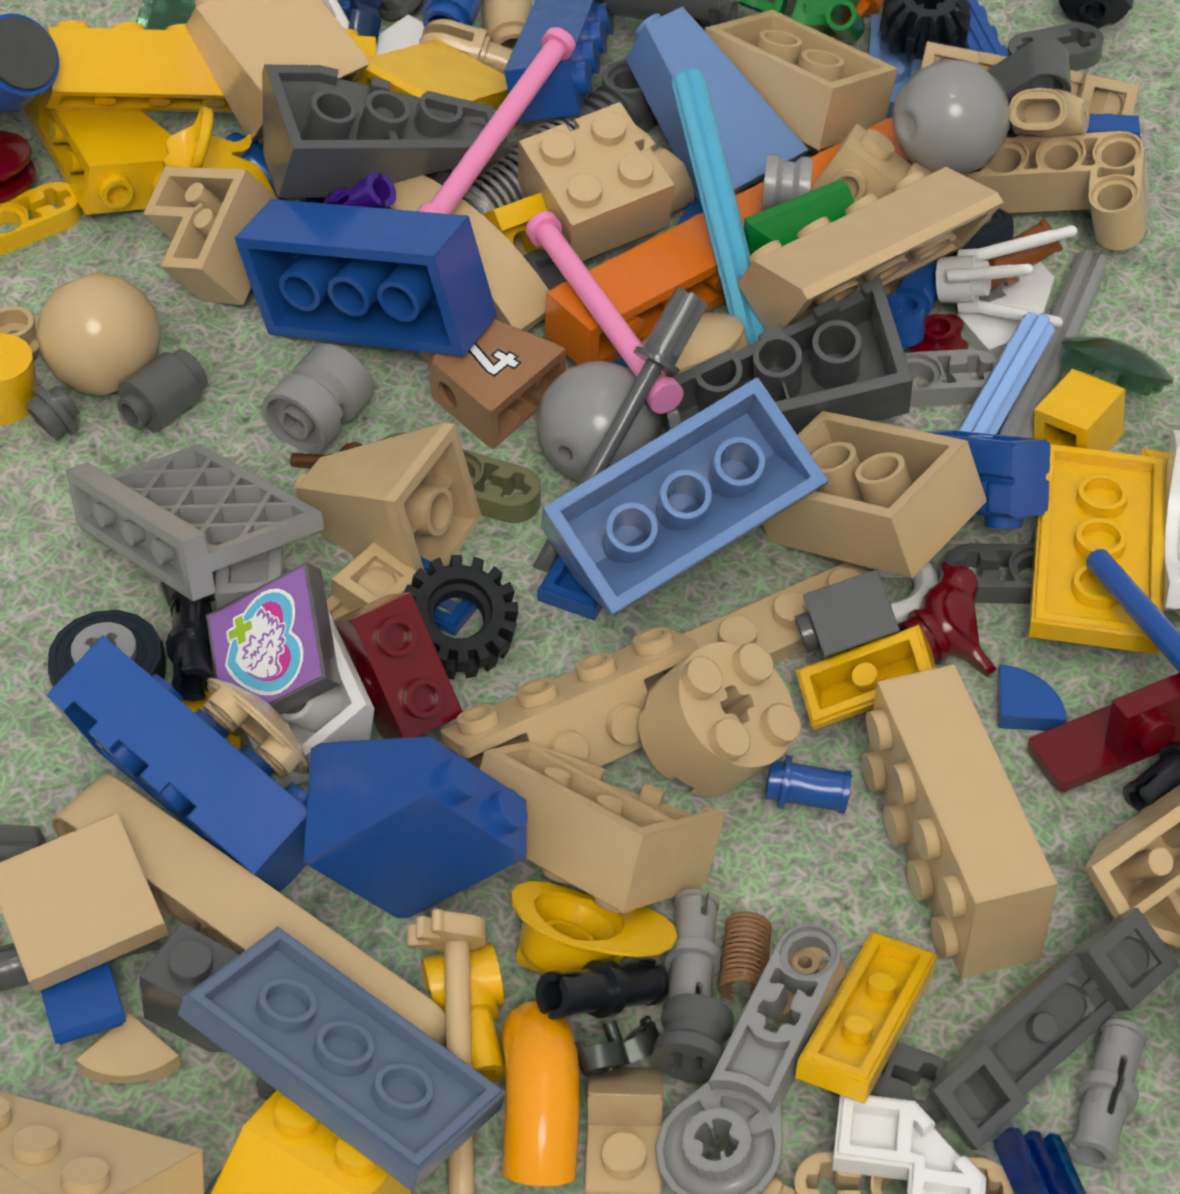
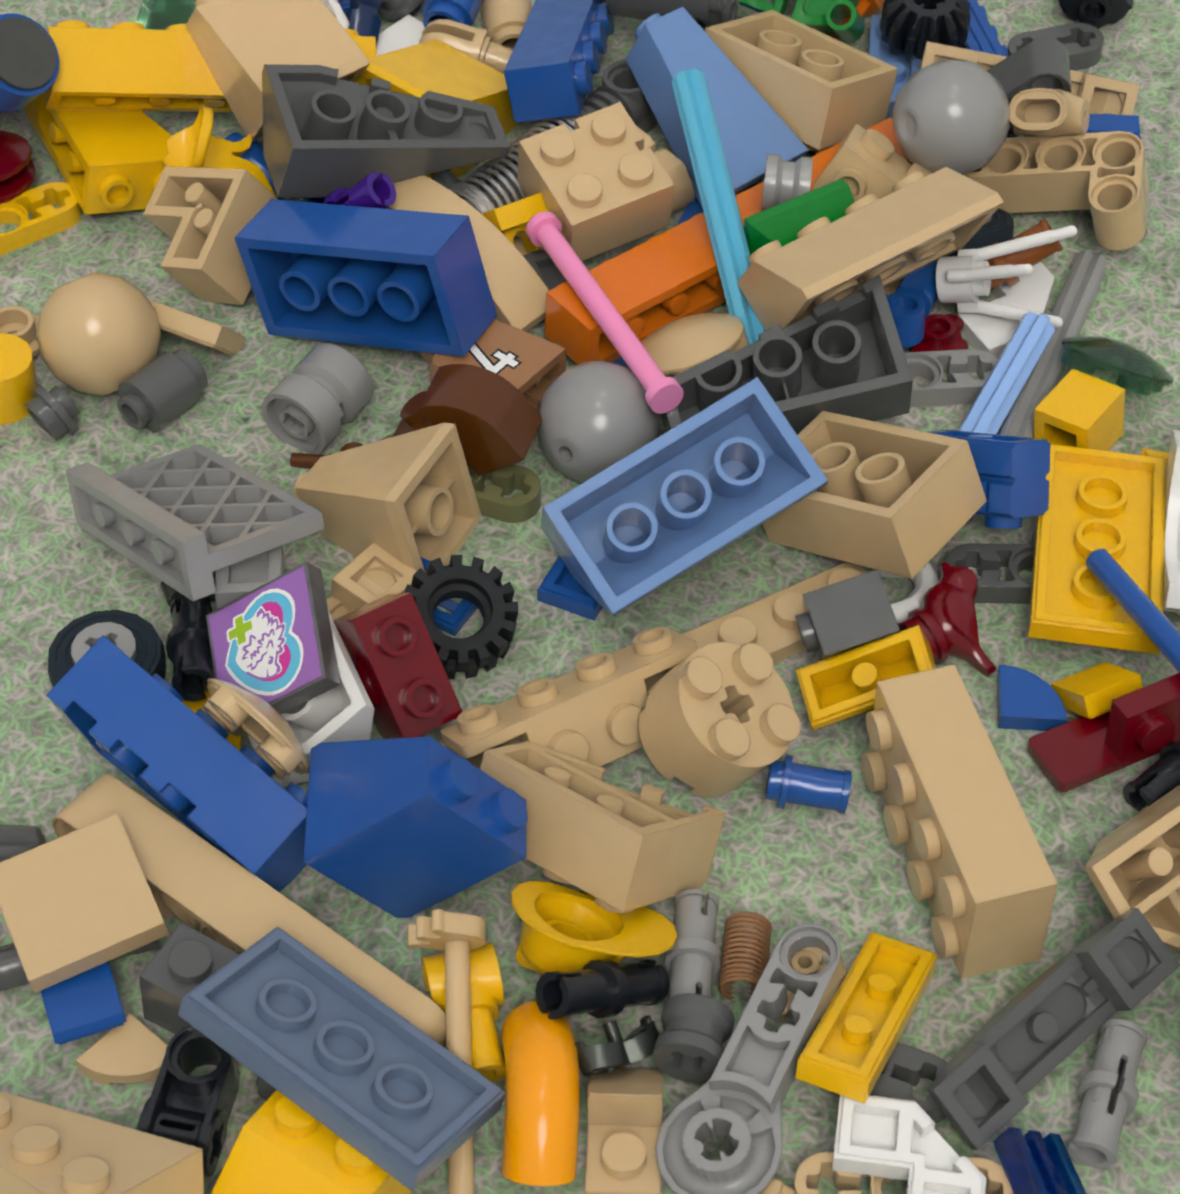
bright pink bar [417,27,576,214] -> none
dark grey piece [533,286,708,572] -> none
none -> black piece [137,1026,240,1177]
none -> tan tile [148,299,246,356]
none -> reddish brown brick [393,364,542,476]
none -> yellow tile [1050,662,1143,719]

